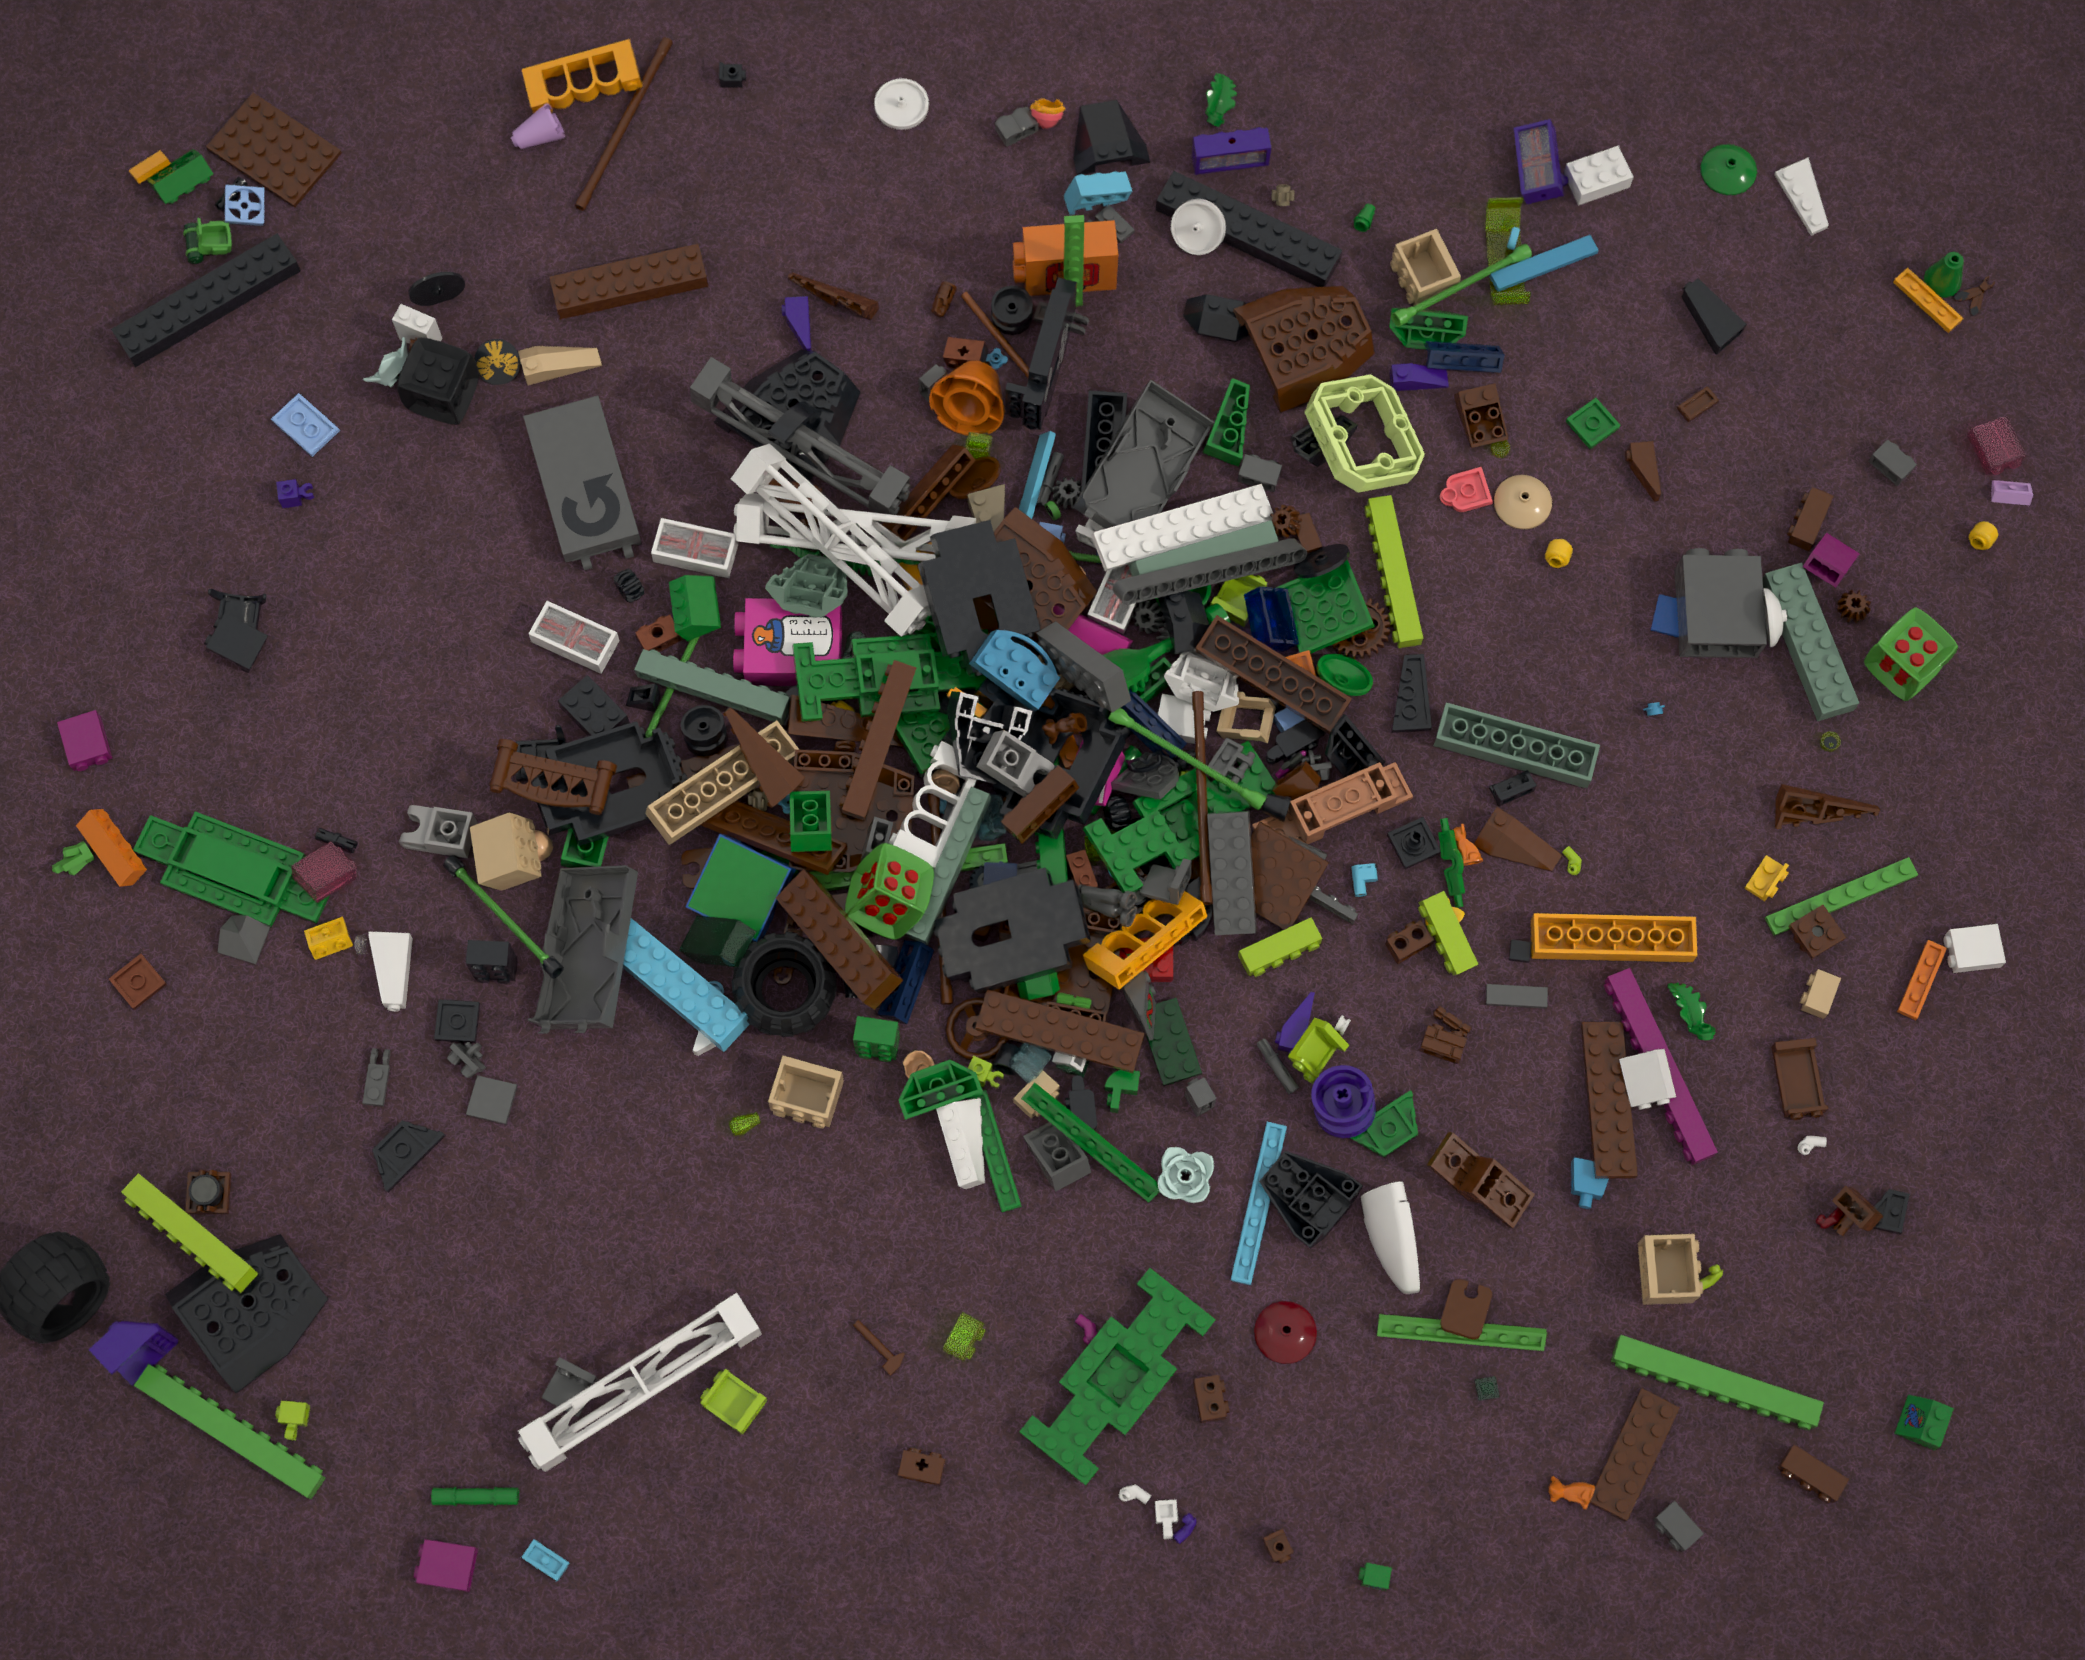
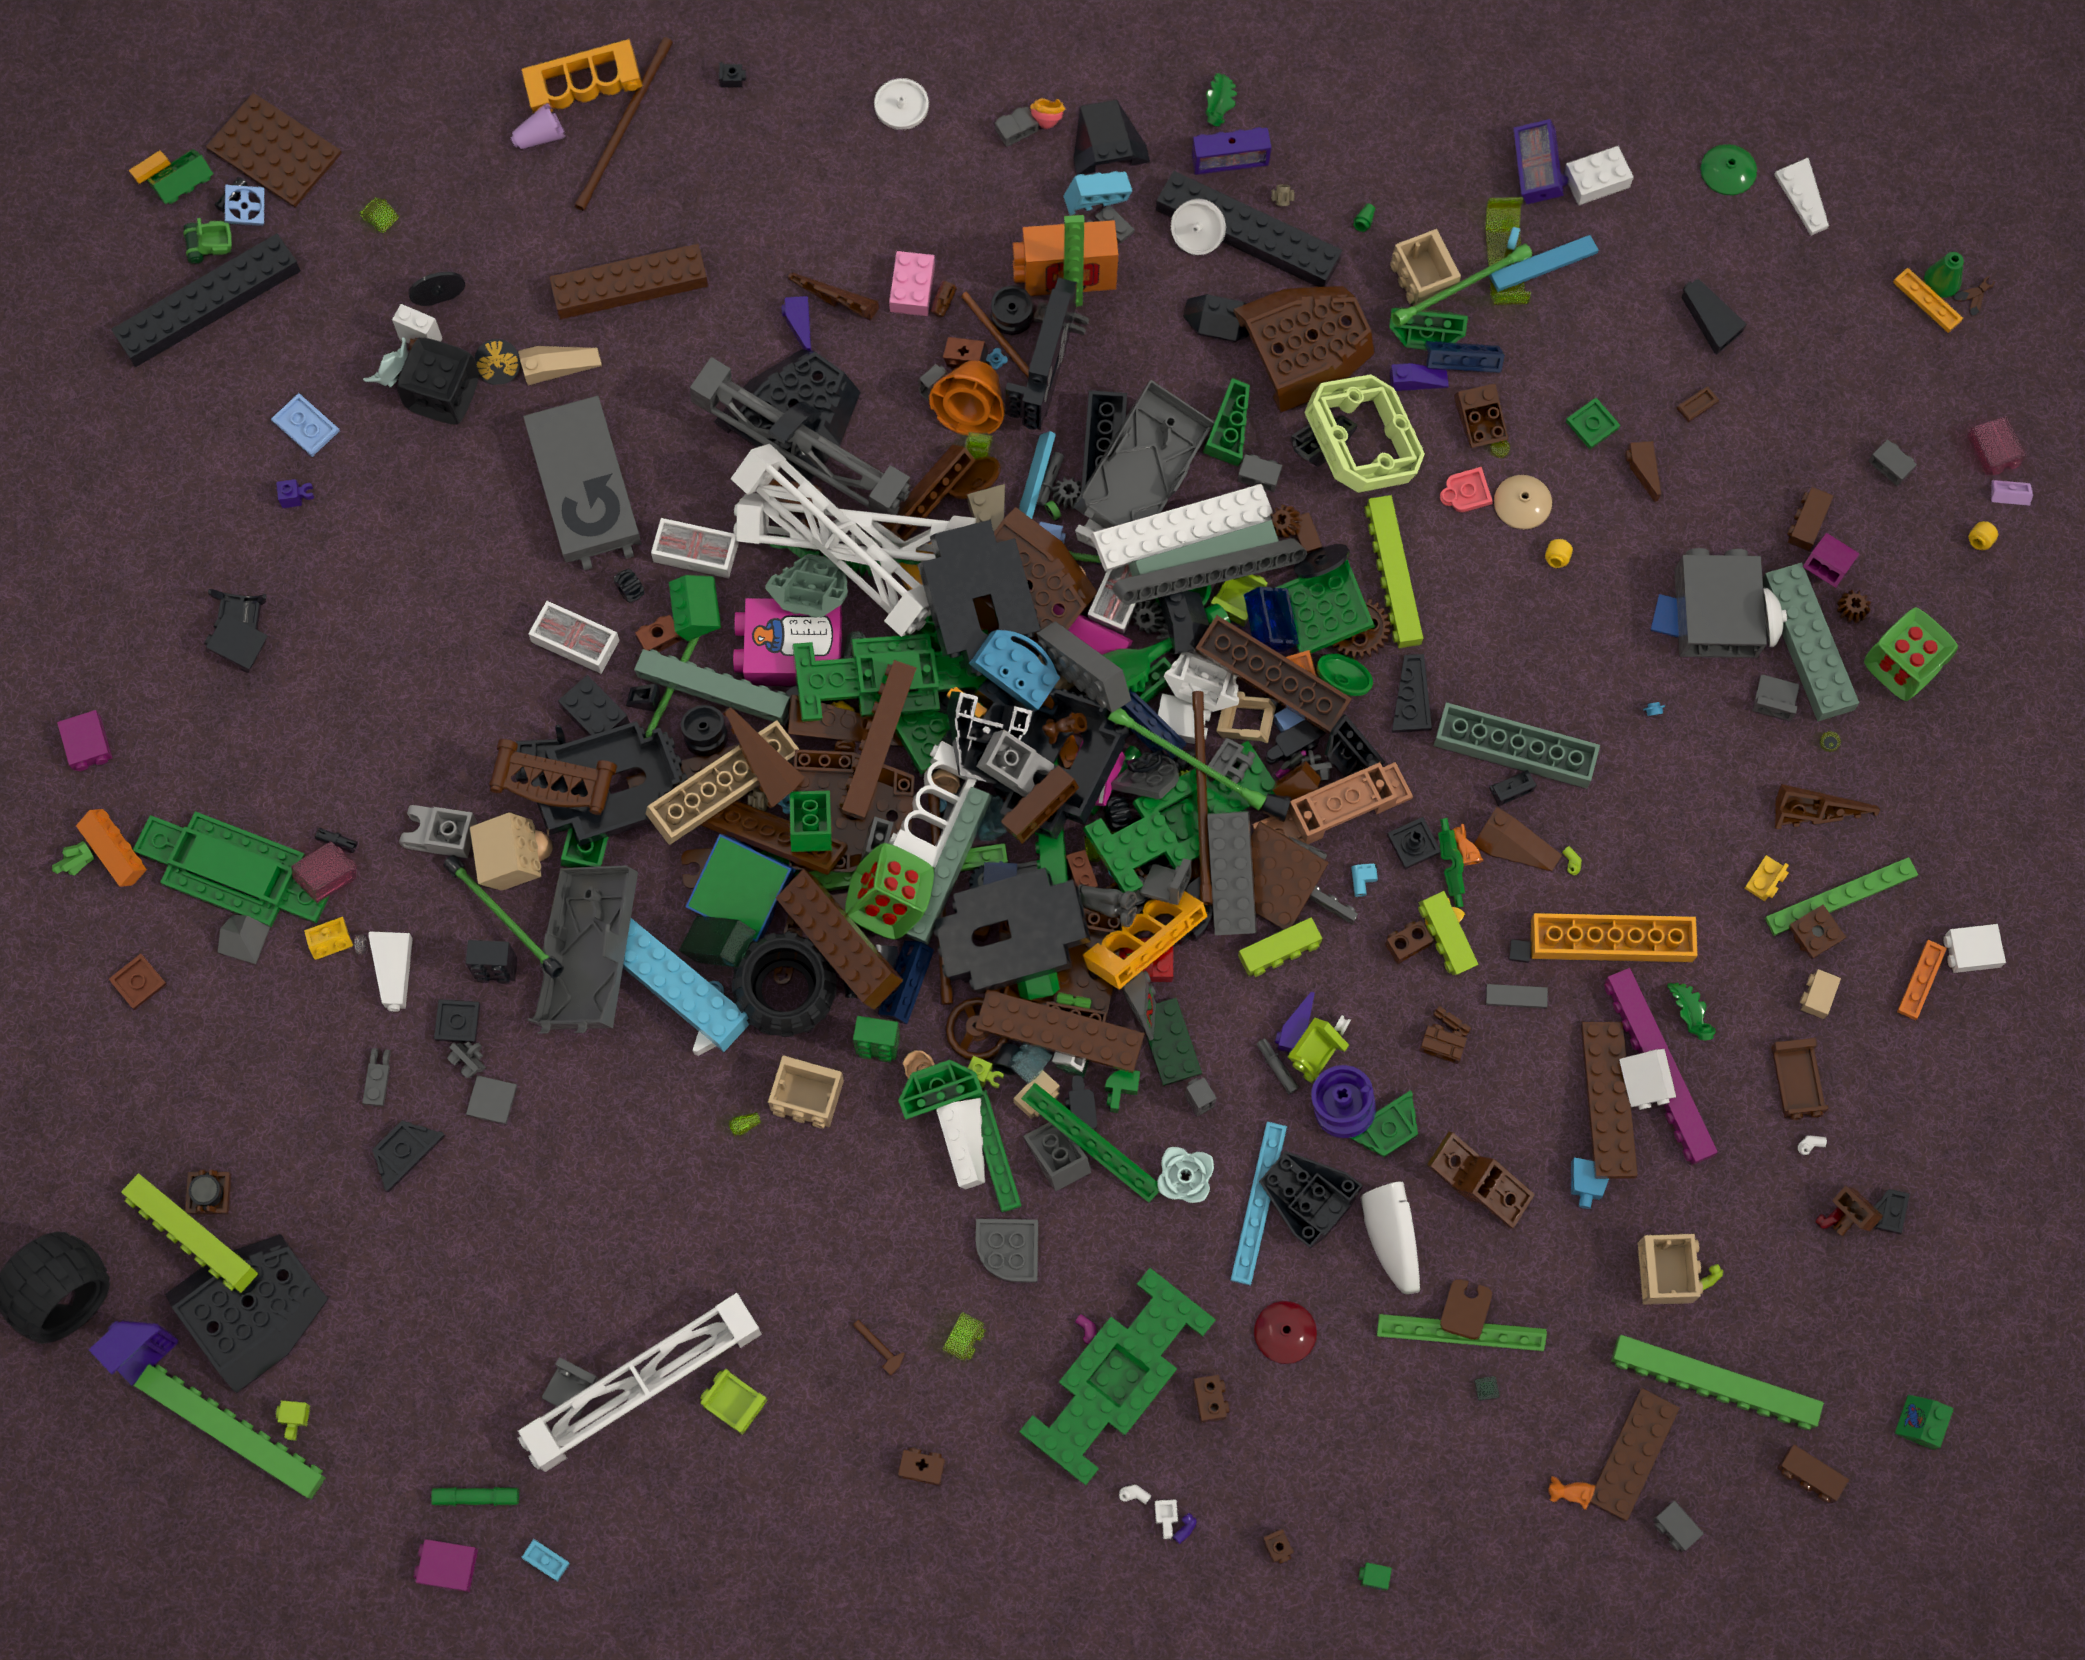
none -> clear neon green piece [359,197,399,233]
none -> bright pink brick [889,251,935,316]
none -> dark grey plate [976,1219,1038,1283]
none -> dark grey bracket [1752,675,1799,721]

